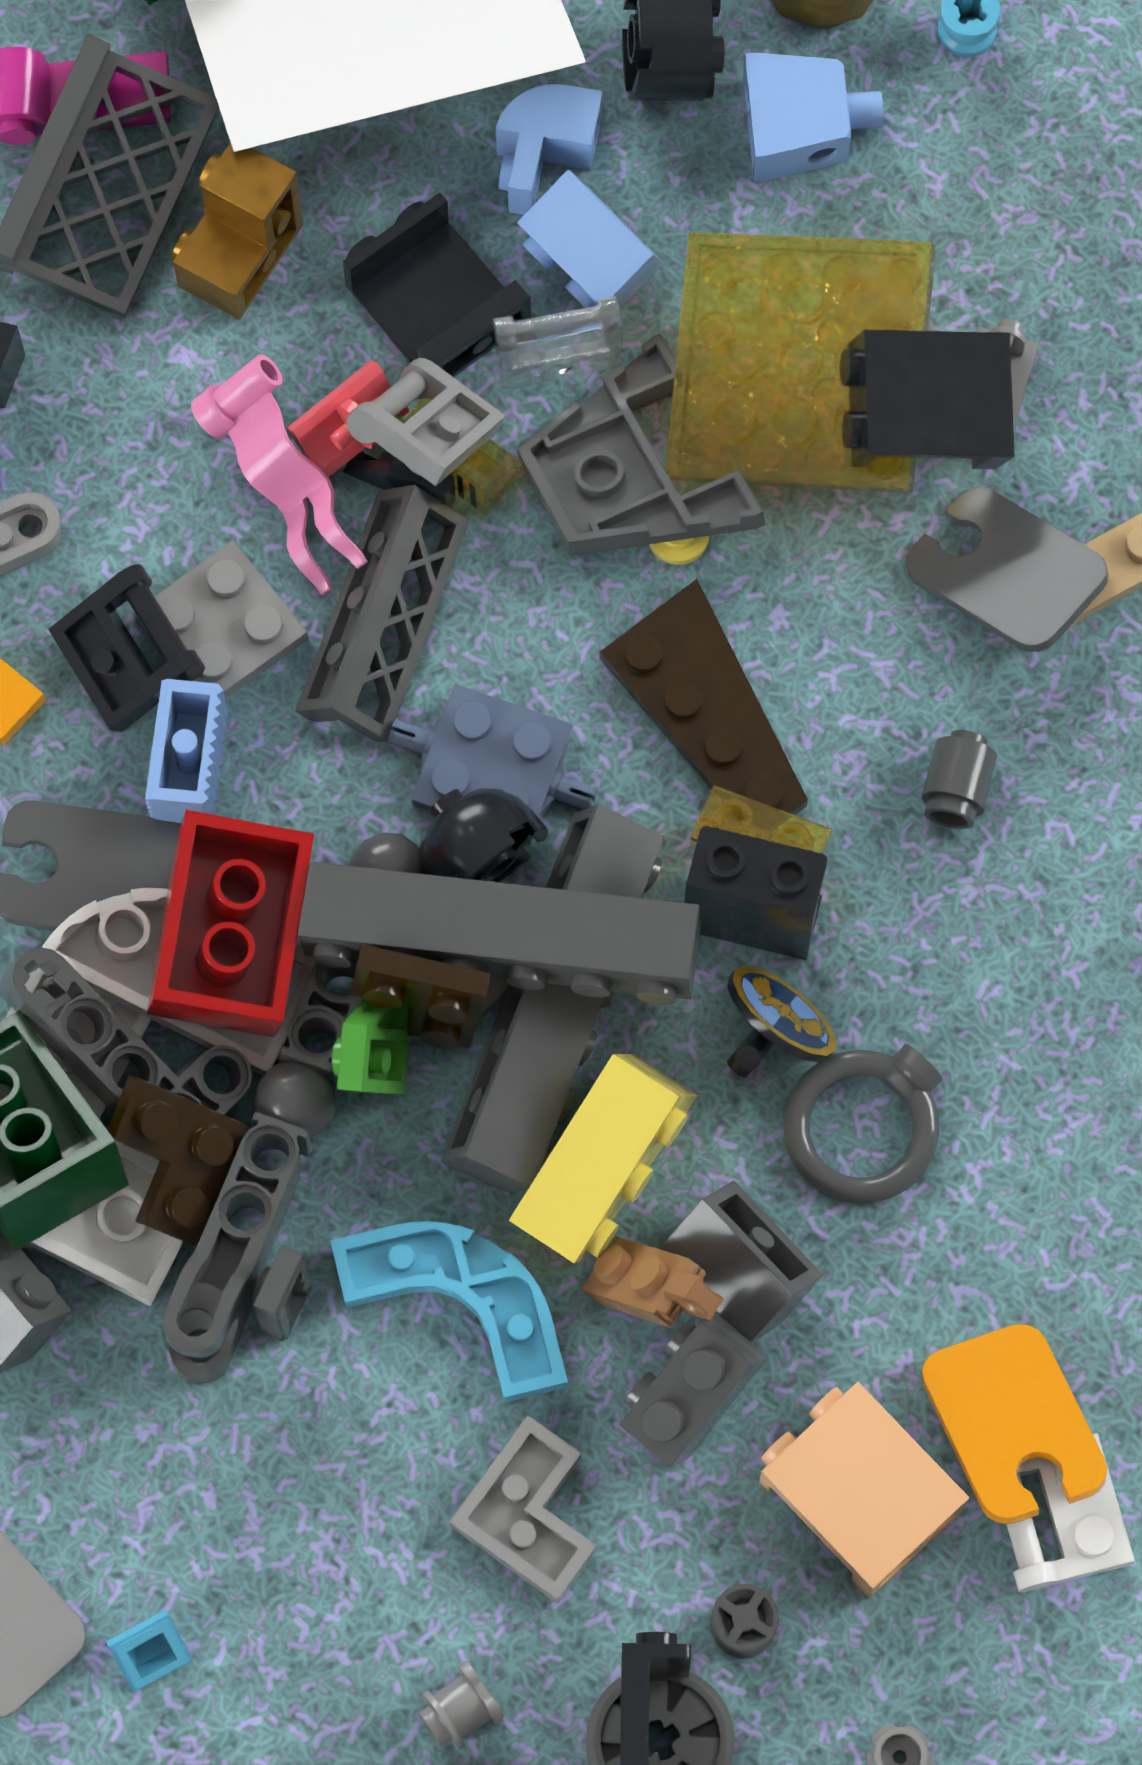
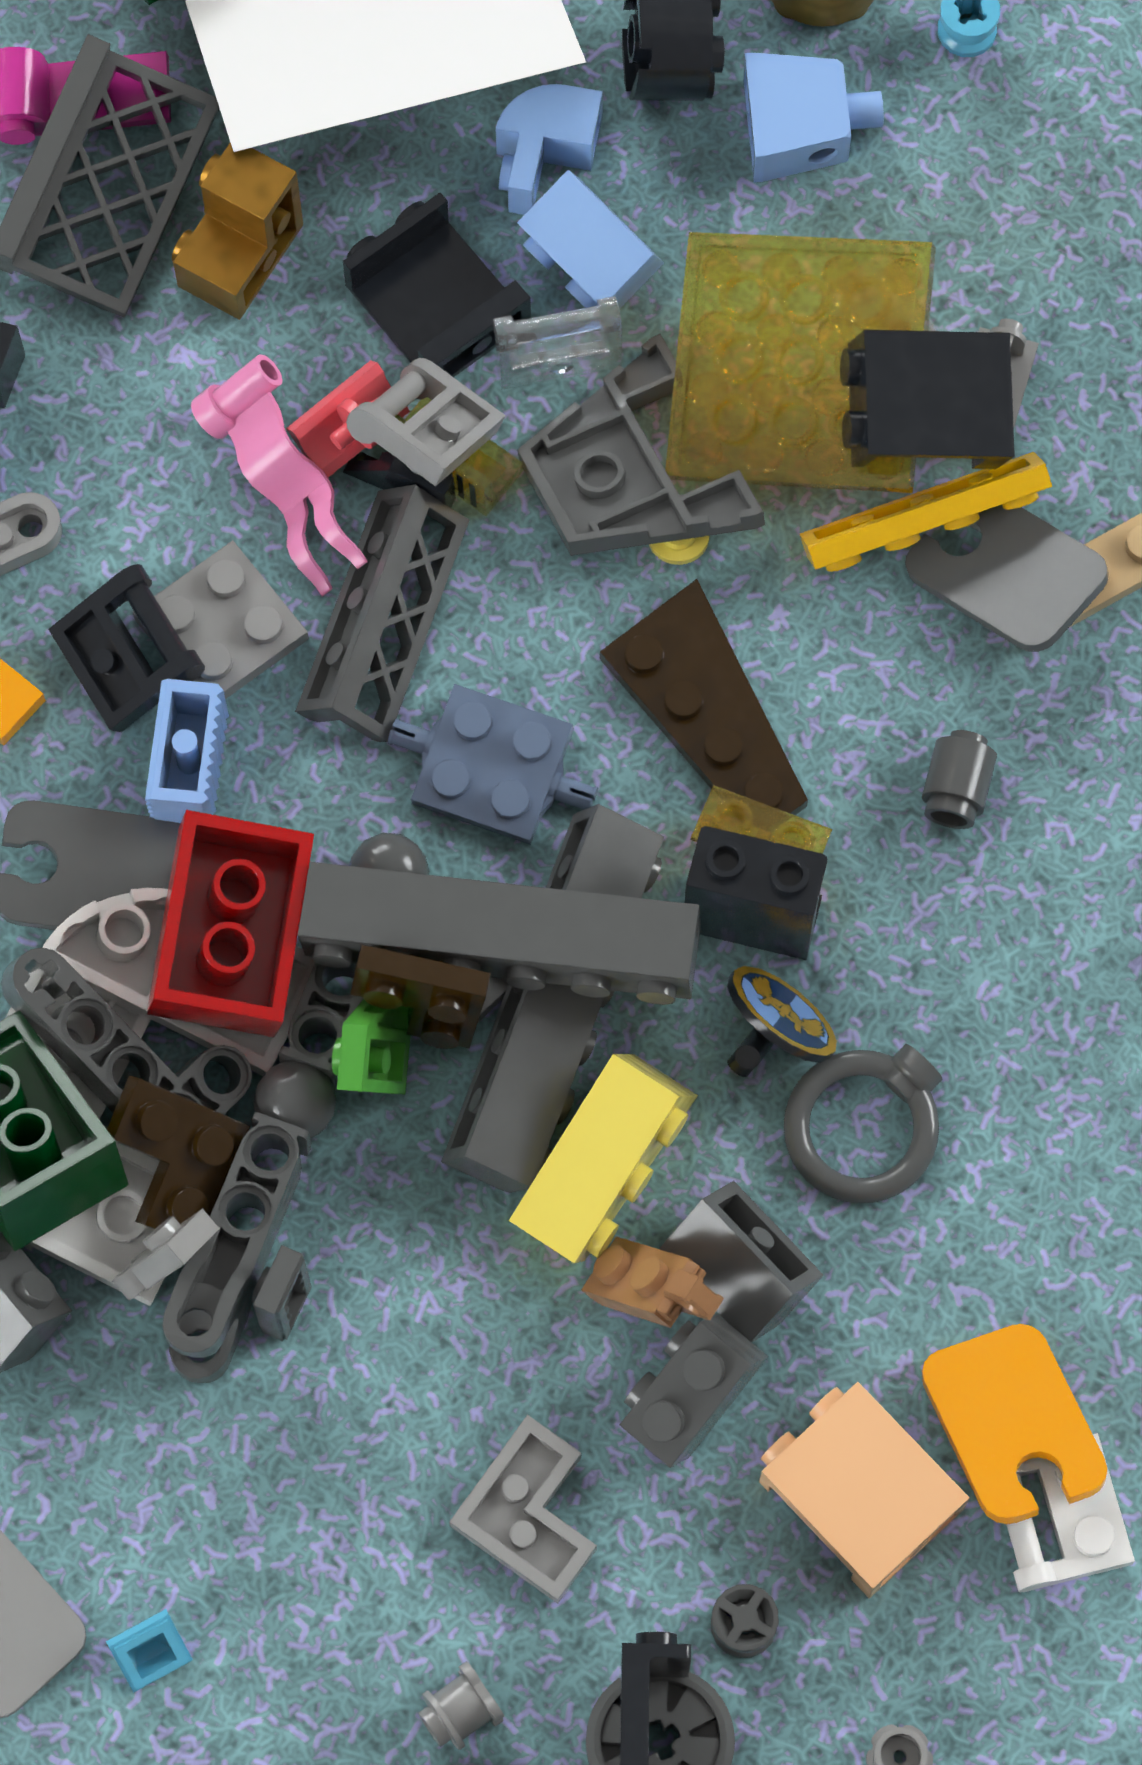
medium azure plate [330,1221,568,1403] -> none
black cylinder [419,788,548,883] -> none
none -> light grey plate [112,1208,220,1301]
none -> yellow plate [799,452,1053,572]

